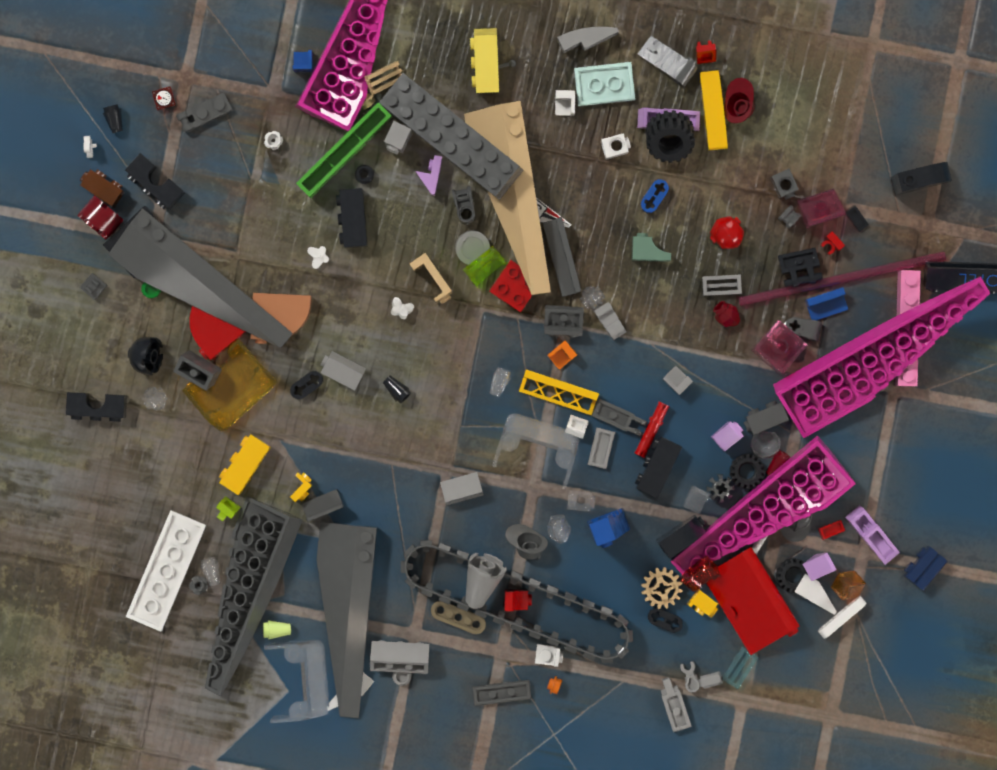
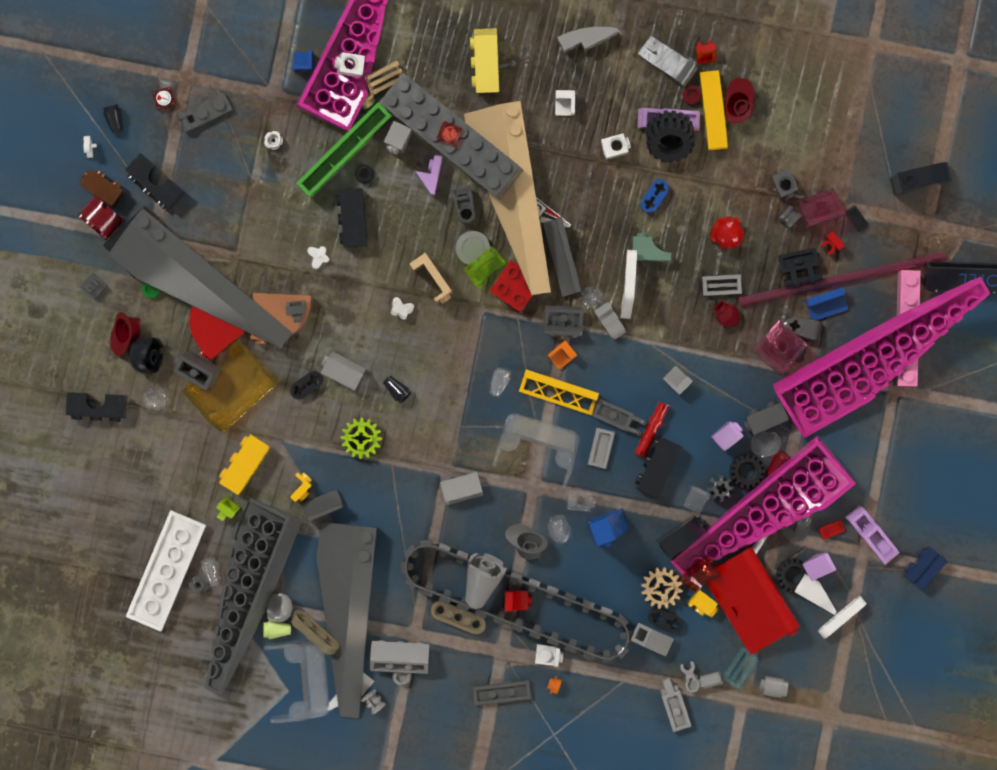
white tile [565,415,589,439] -> none
light aqua tile [574,62,635,107] -> none
clear orange panel [831,571,866,600] -> none
none -> dark red piece [110,312,141,356]
none -> light grey hair [267,593,293,623]
none -> dark grey tile [286,300,306,323]
none -> dark tan plate [290,610,339,655]
none -> white brick [335,52,365,77]
none -> lime gear [340,417,382,459]
none -> light grey bush [360,689,386,715]
none -> clear red tile [436,121,462,146]
none -> white beam [621,250,637,319]
none -> light grey brick [631,623,674,656]
none -> dark red tile [682,85,702,105]
none -> light grey brick [759,676,788,698]

